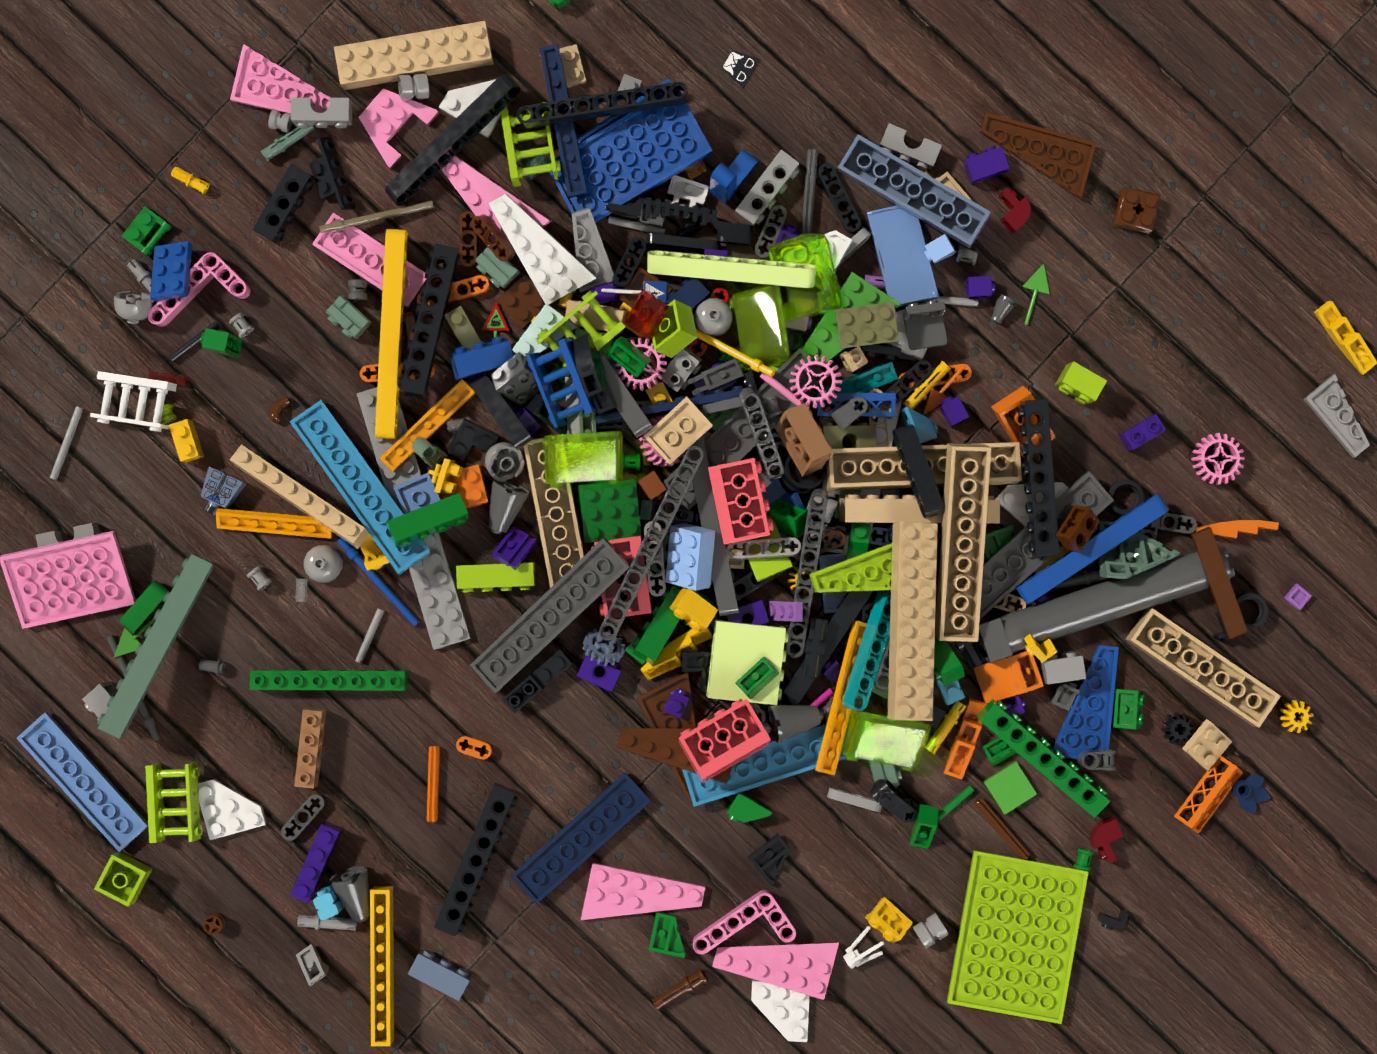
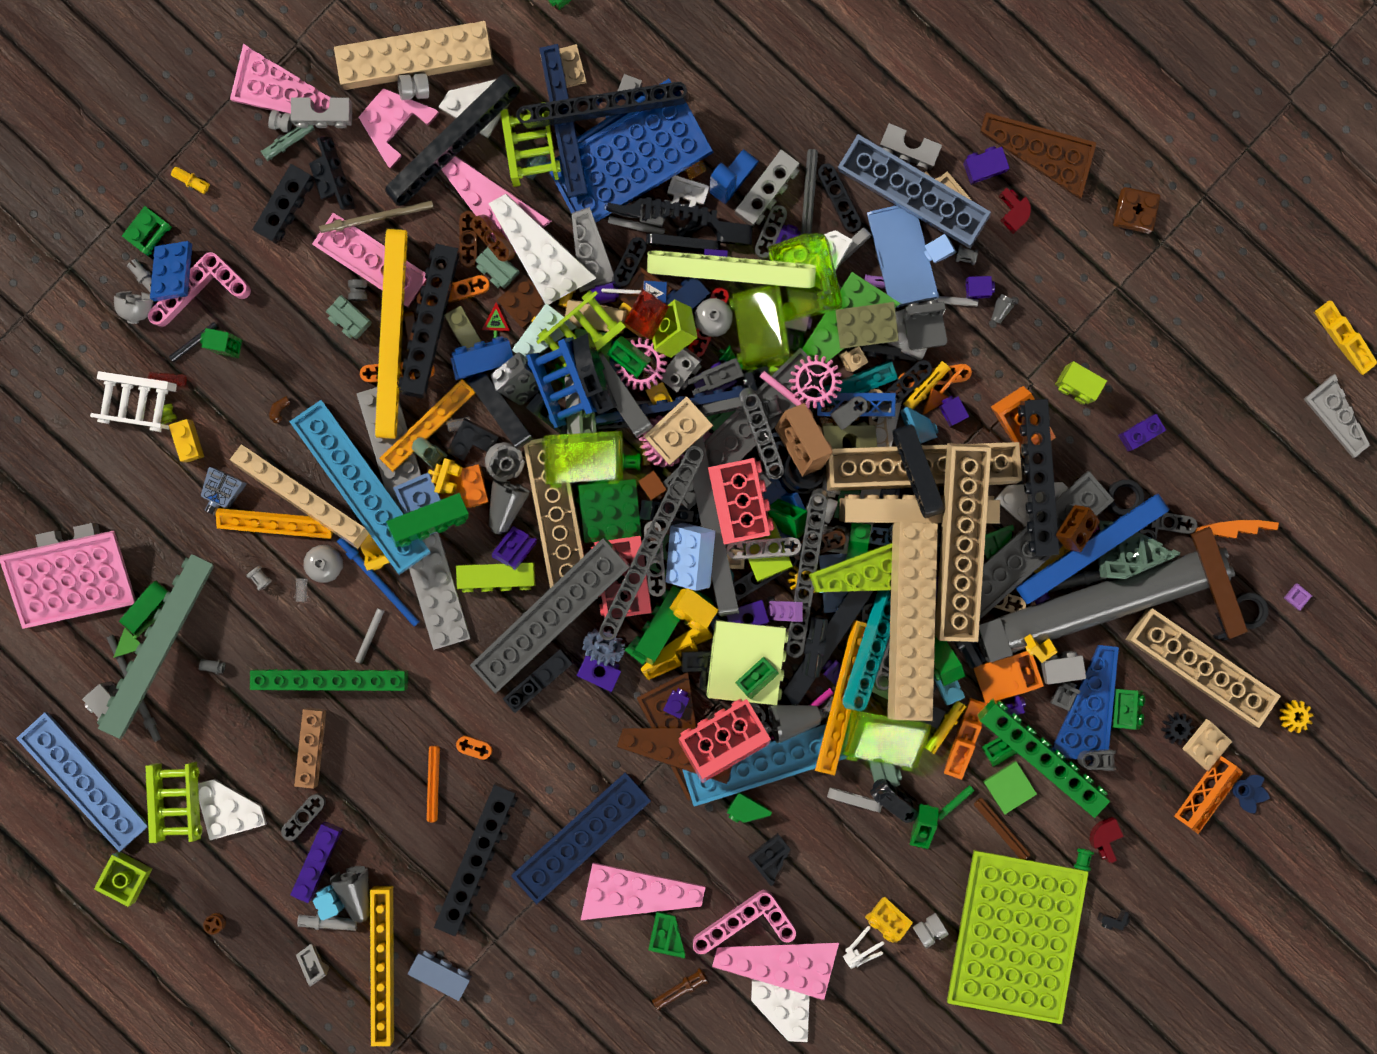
light grey bar [50,406,83,480] -> none
light grey bush [229,312,254,338] -> none
dark purple bracket [514,407,541,436] -> none
yellow bar [696,328,775,377] -> none
black sticker [722,51,760,88] -> none
bright green piece [1022,264,1050,325] -> none
bright pink gear [1191,433,1245,485] -> none

